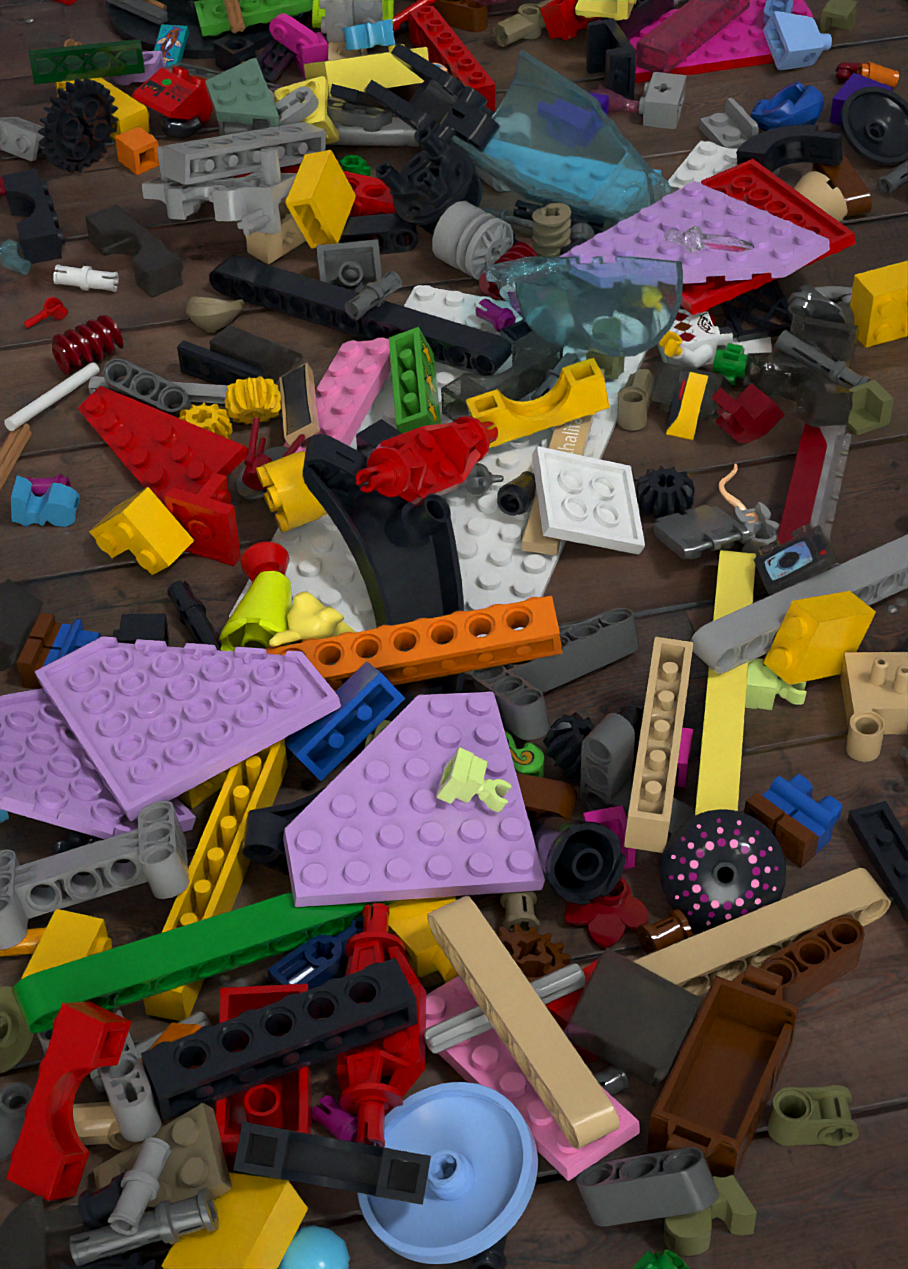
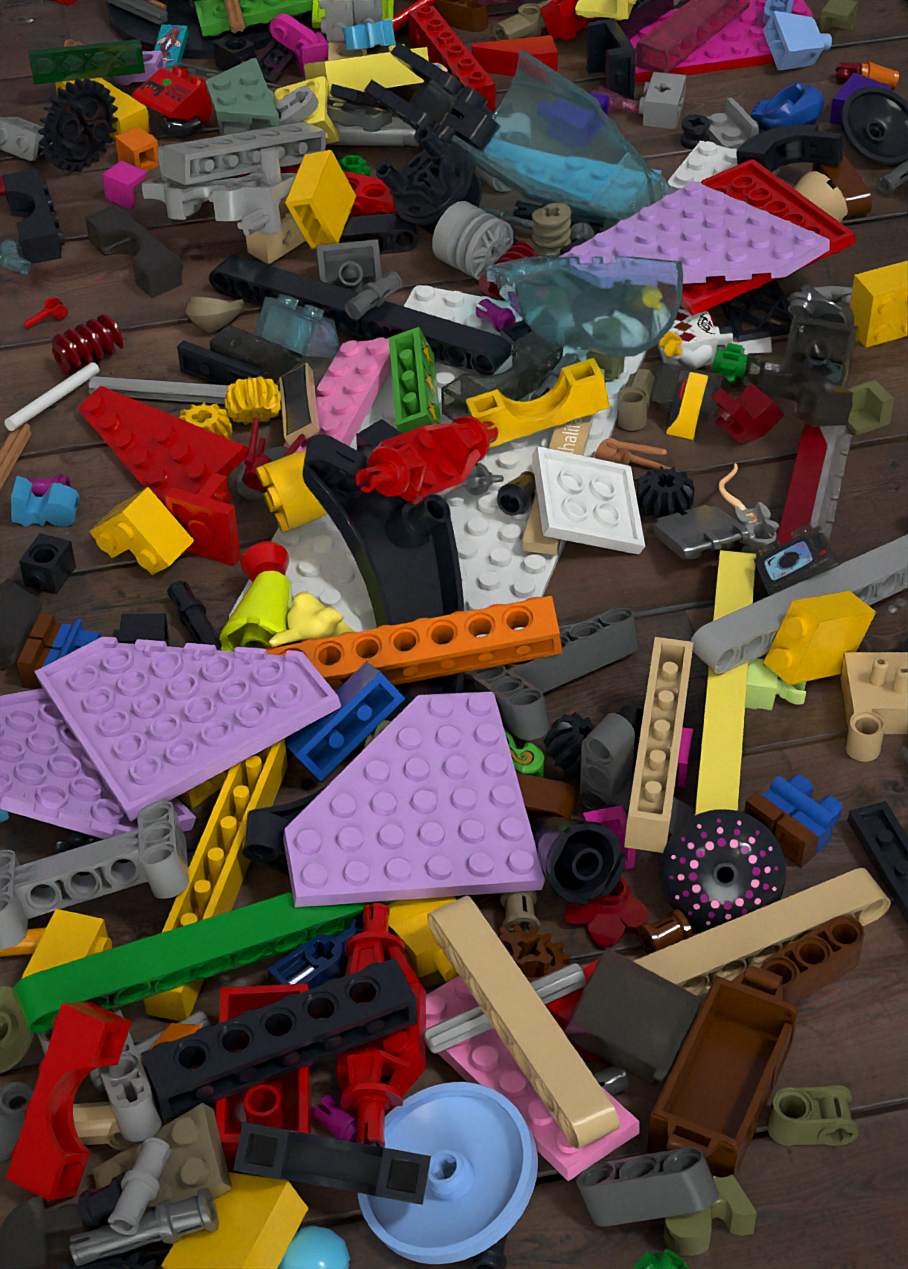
white pin [53,264,119,292] -> none
dark grey beam [102,358,191,418] -> none
yellowish green piece [436,747,512,812] -> none
clear sword [664,226,754,253] -> none
dark grey pin [774,330,871,391] -> none
none -> black brick [19,533,76,595]
none -> dark pink panel [102,161,147,209]
none -> clear light blue slope [254,294,340,358]
none -> red slope [471,35,558,79]
none -> nougat plant [595,437,671,492]
none -> black wheel [680,114,710,150]

